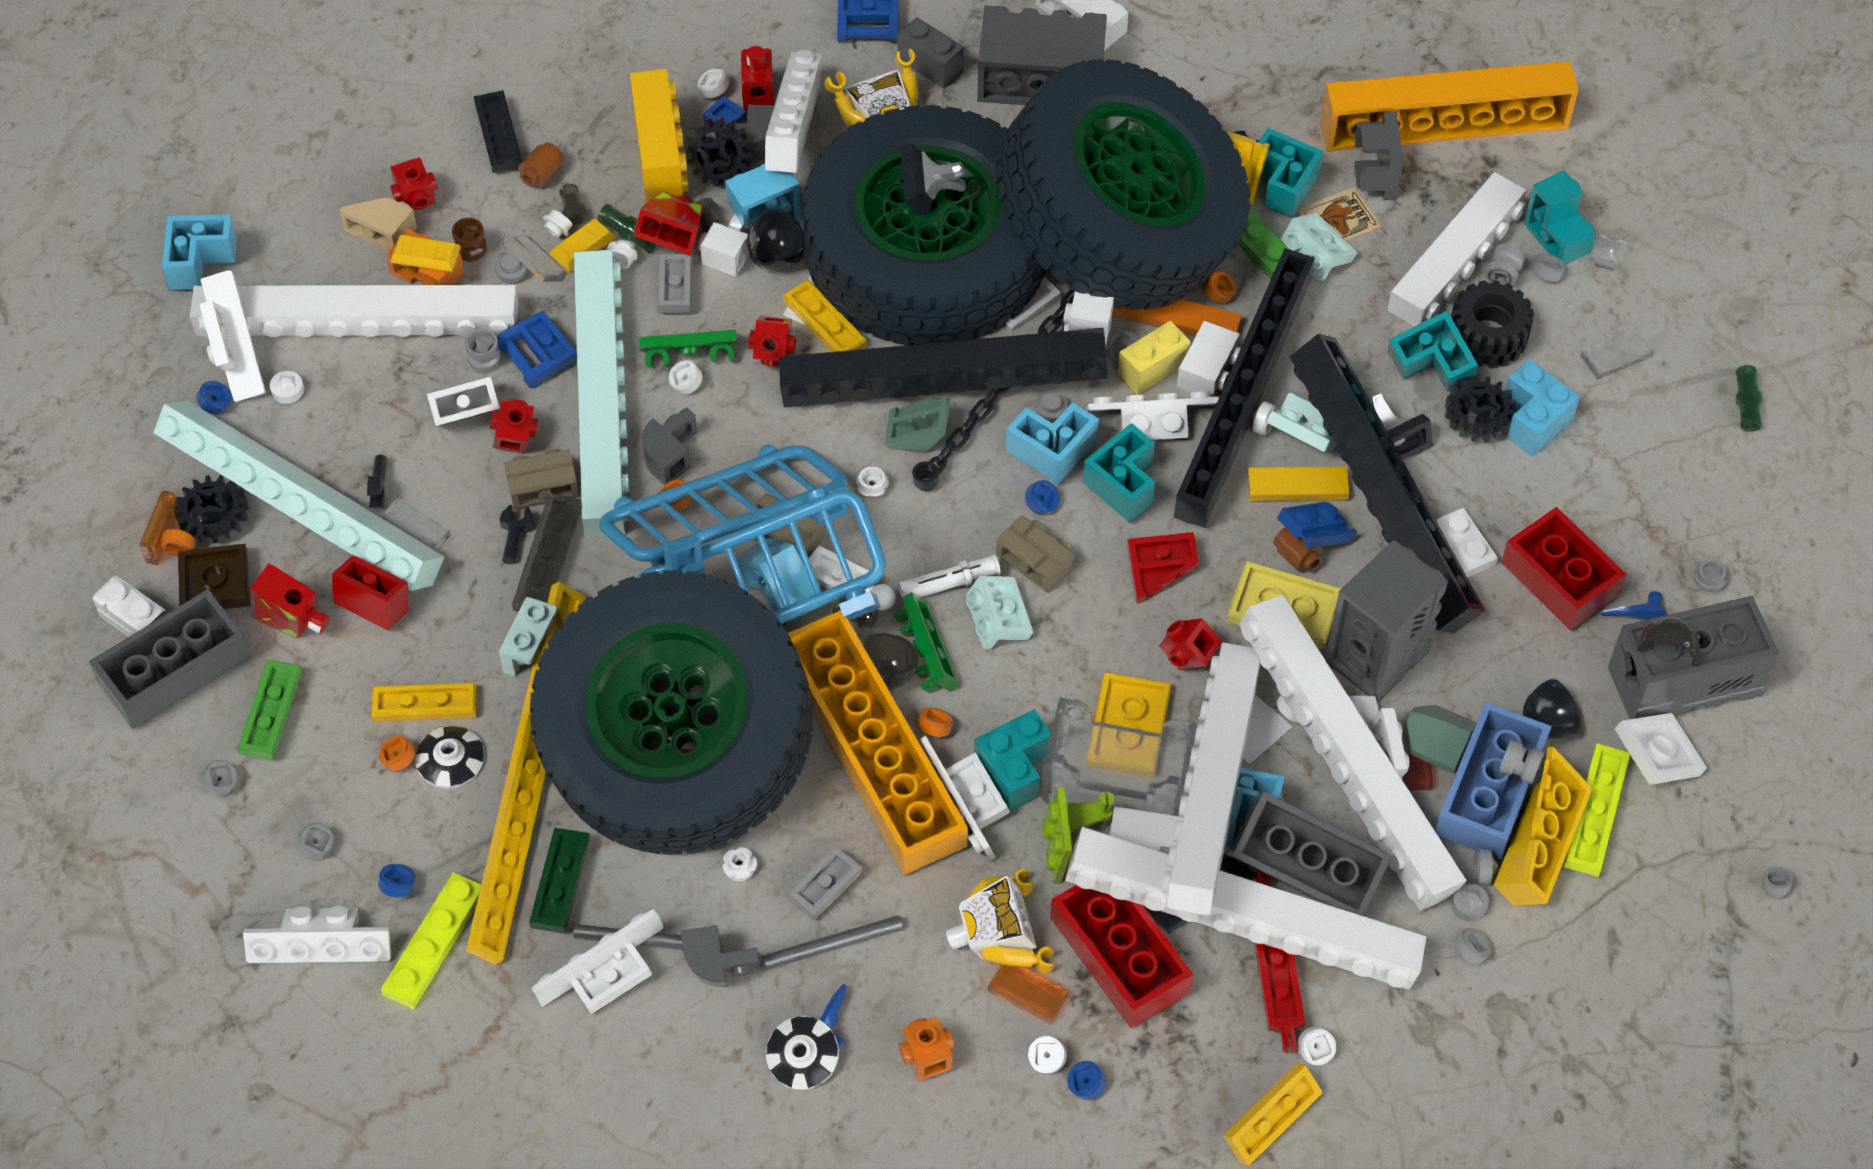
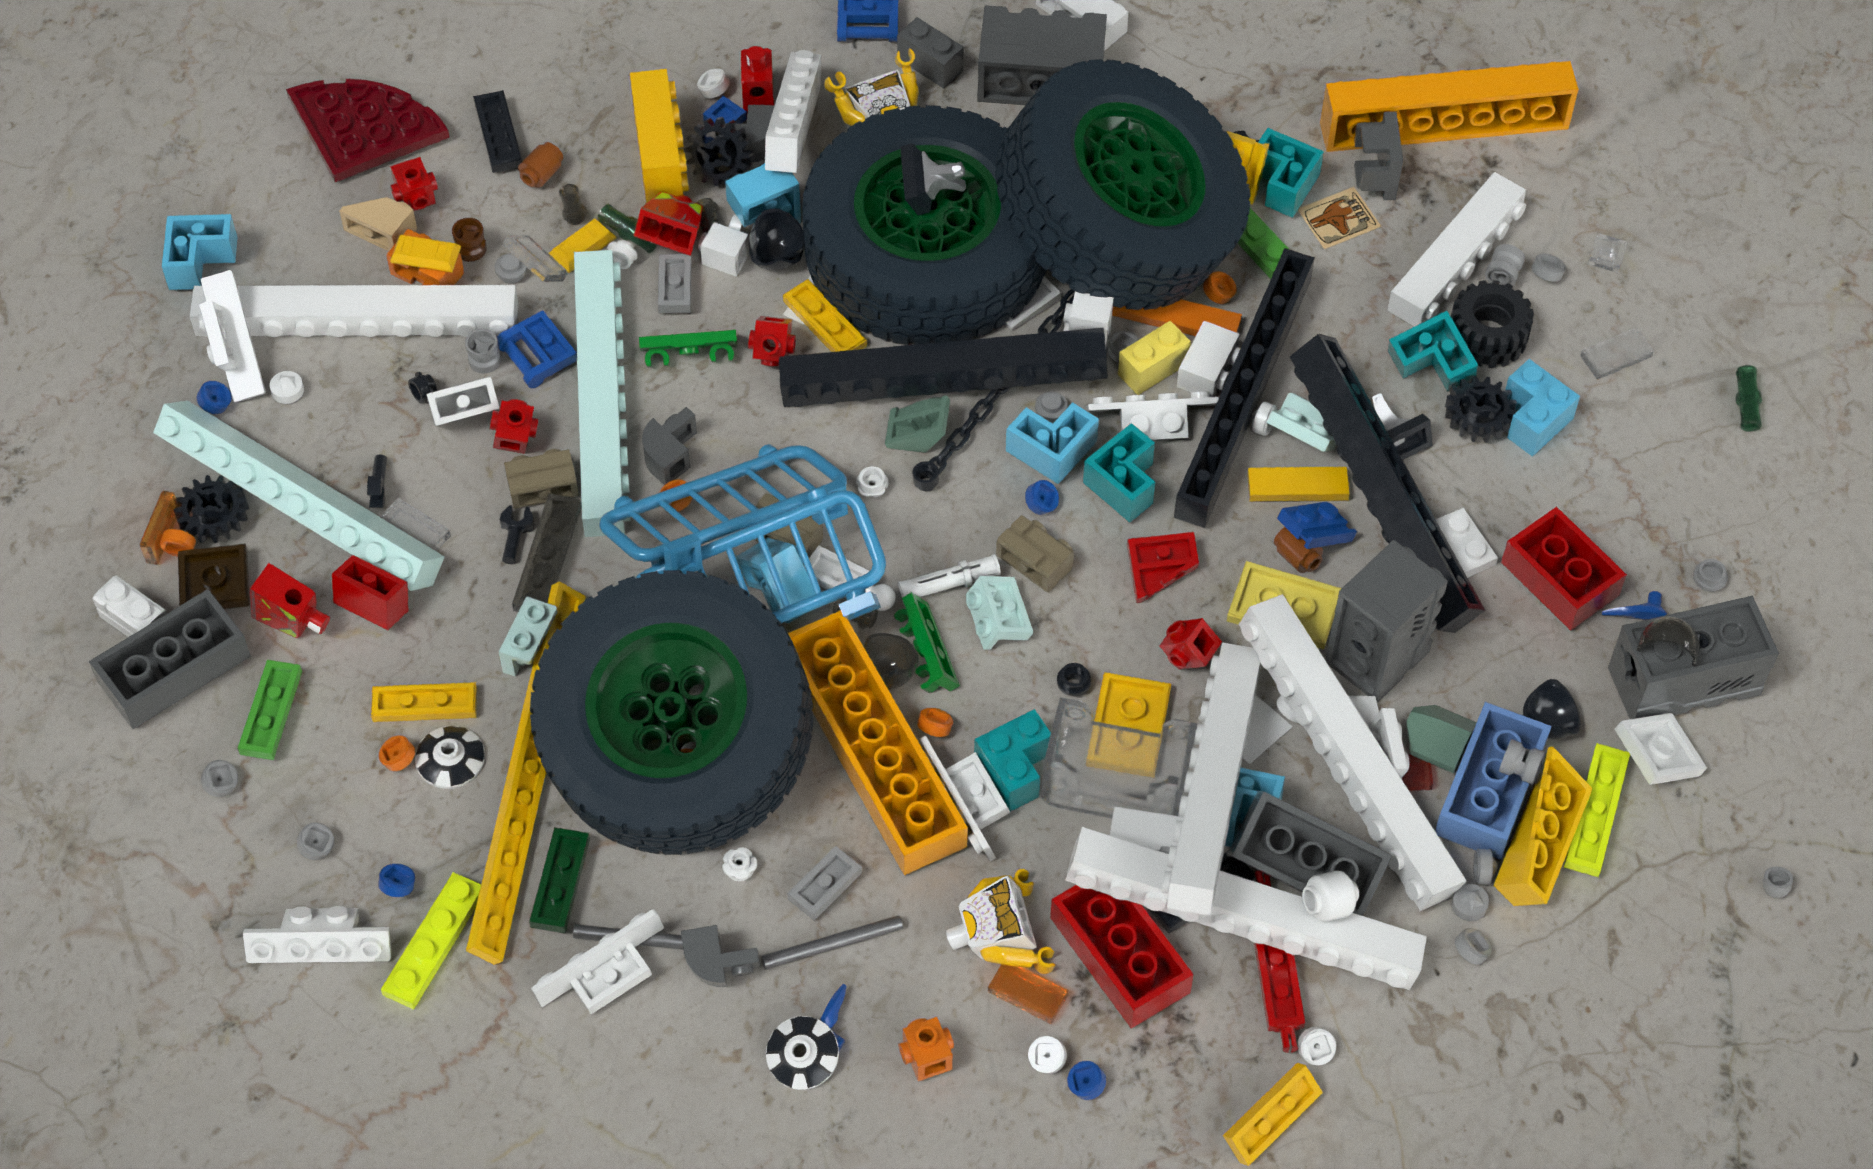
white plate [543,209,572,238] -> none
white tile [668,360,703,395] -> none
lime plate [1042,787,1115,884] -> none
light aqua bracket [1280,213,1357,281] -> none
teal brick [1524,170,1596,265] -> none
none -> dark red plate [286,79,450,182]
none -> black plate [408,372,437,403]
none -> black plate [1057,663,1091,696]
none -> white head [1302,871,1359,921]

